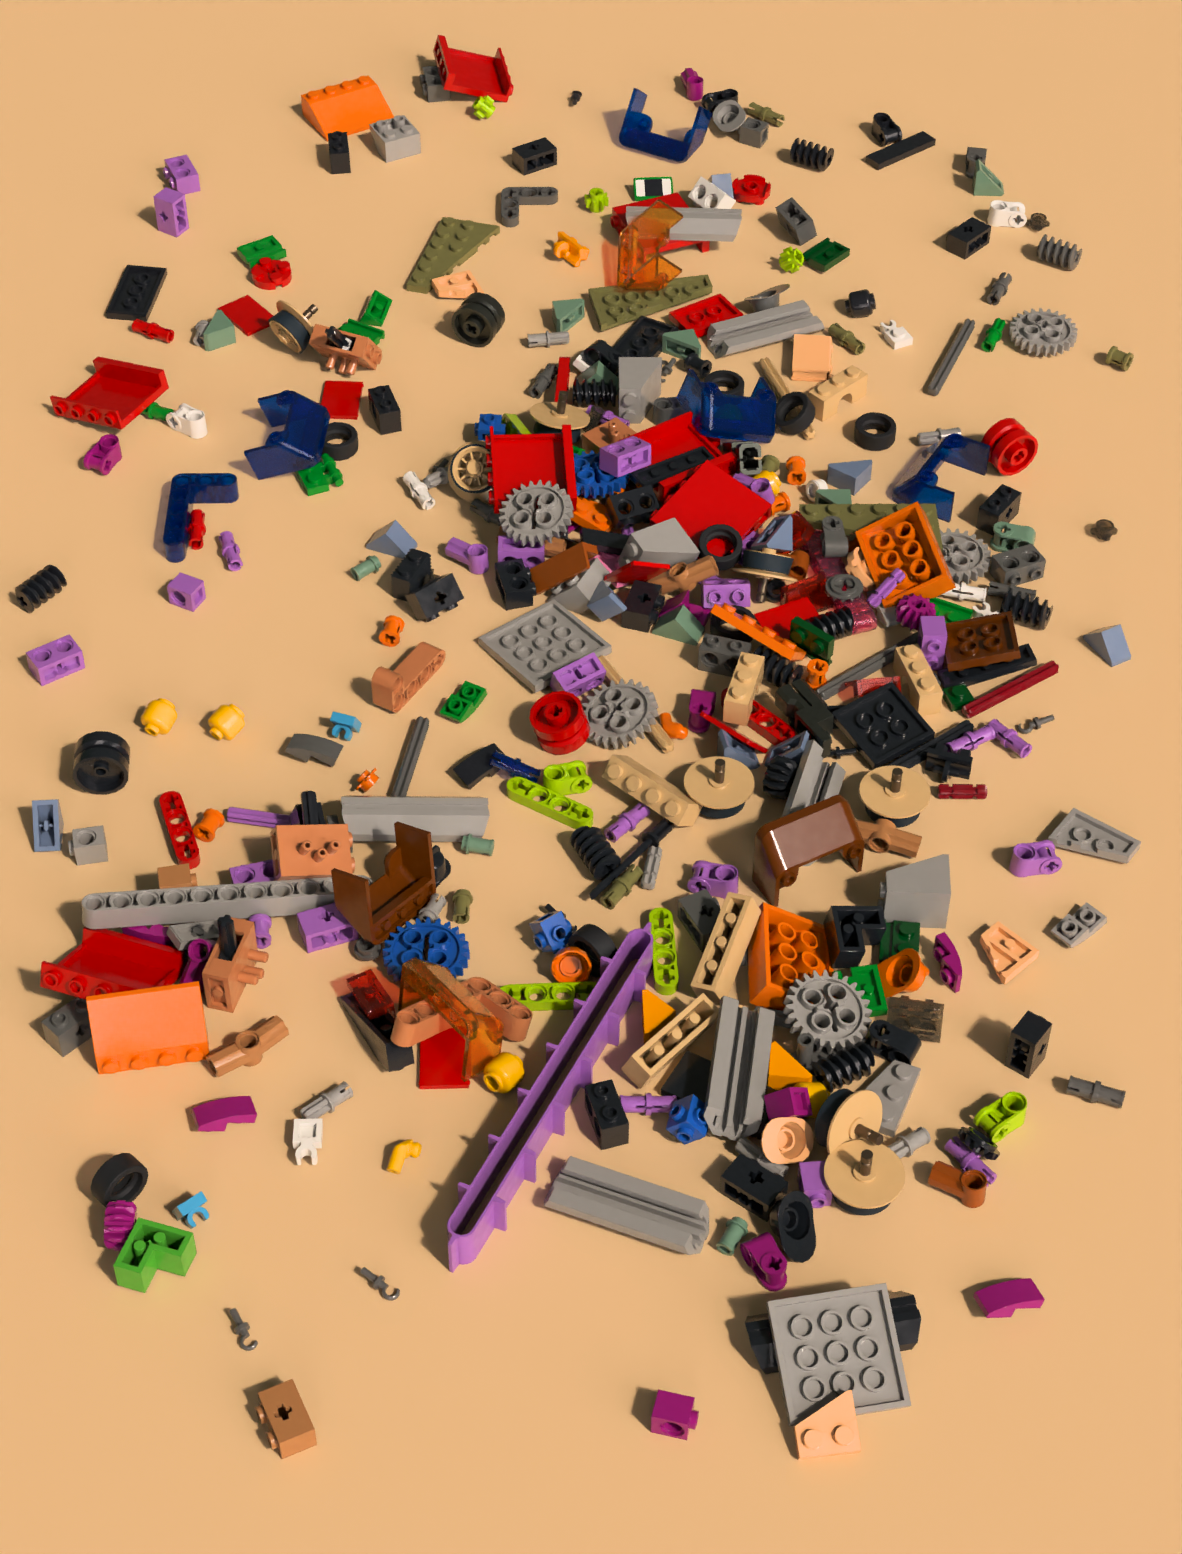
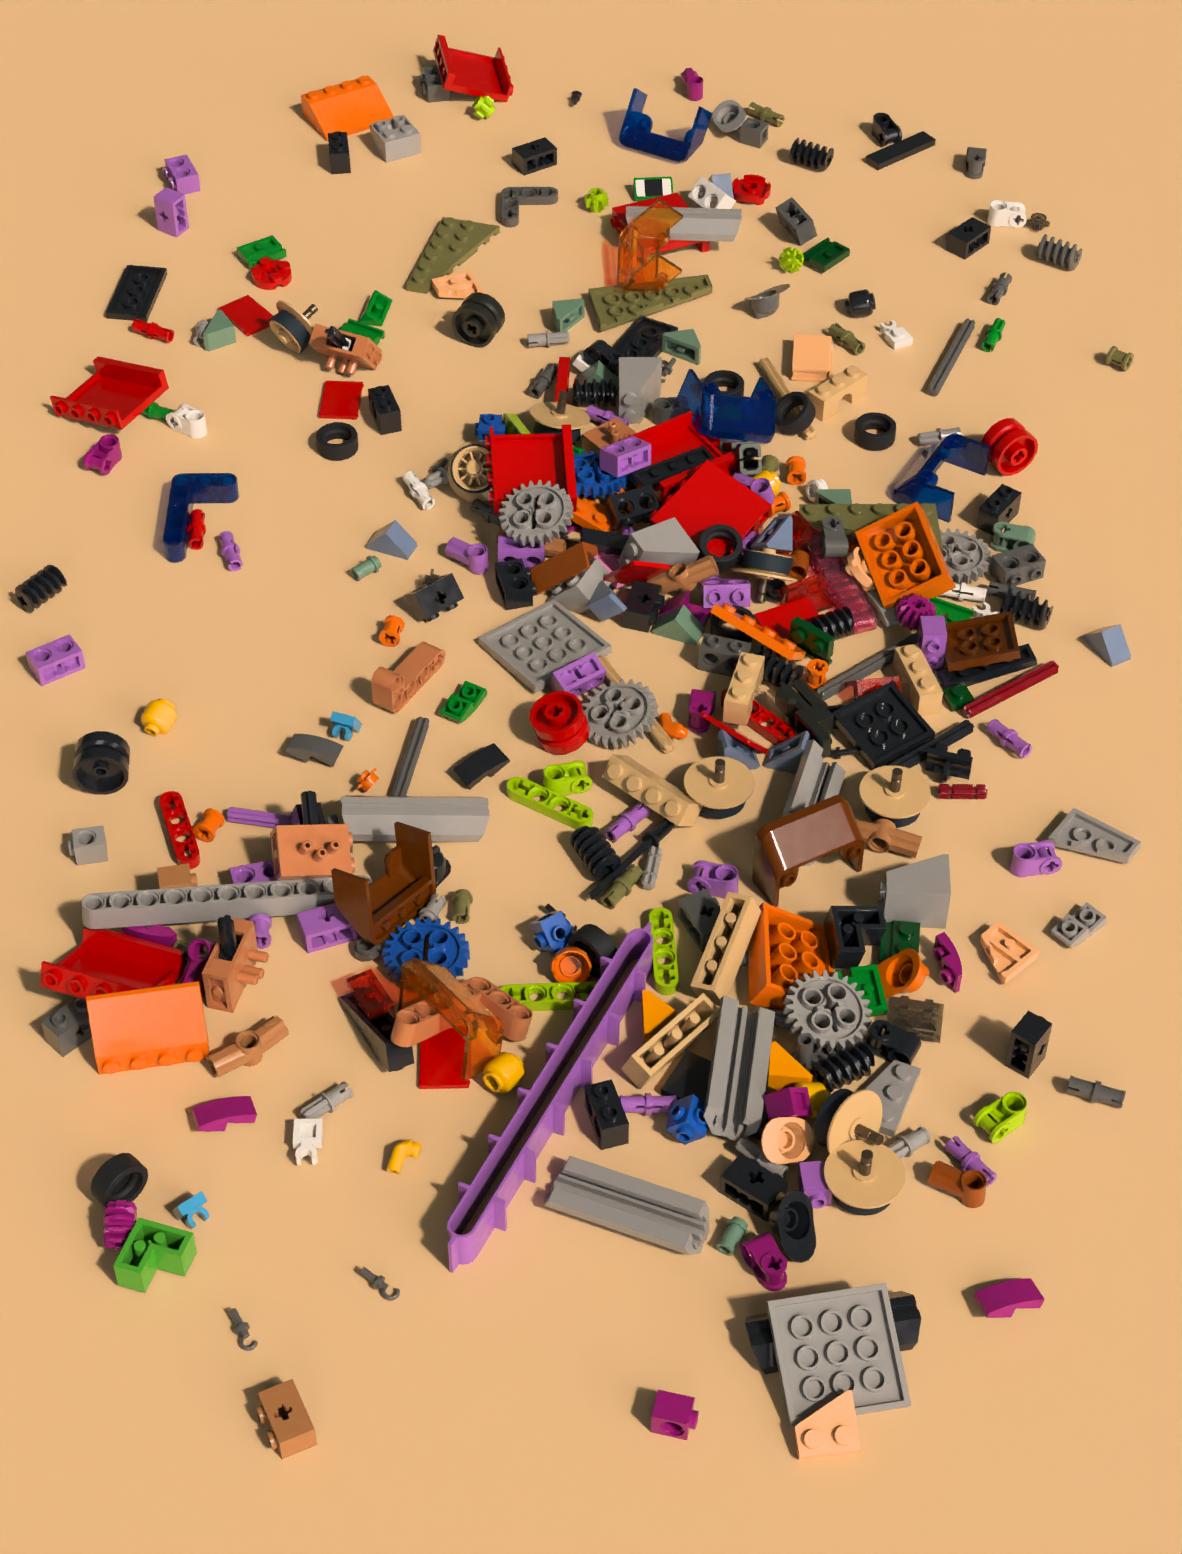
sand blue slope [32,799,64,852] -> none
light grey hinge [166,920,219,950] -> none
medium lavender brick [167,572,206,612] -> none
yellow head [208,704,245,741] -> none
clear blue windscreen [244,390,330,480] -> none
green plate [293,453,344,496] -> none
black brick [390,548,432,602] -> none
sand green pin [461,833,495,856] -> none
clear blue pin [489,750,541,783] -> none
light orange hips [553,232,589,267] -> none
clear smoke pin [582,405,605,432] -> none
red plate [669,293,743,338] -> none
black bush [684,352,712,378] -> none
black piece [701,89,738,117] -> none
light grey piece [707,300,825,359] -> none
black gear [762,756,798,800] -> none
dark grey gear [825,574,863,603] -> none
sand blue slope [827,460,872,496] -> none
medium lavender axle [866,568,906,608] -> none
medium lavender pin [945,724,996,754] -> none
black gear [958,1127,1000,1160] -> none
sand green slope [972,159,1004,196] -> none
light grey gear [1009,308,1078,357] -> none
dark grey hand [1018,714,1055,734] -> none
clear smoke plate [1090,519,1118,541] -> none

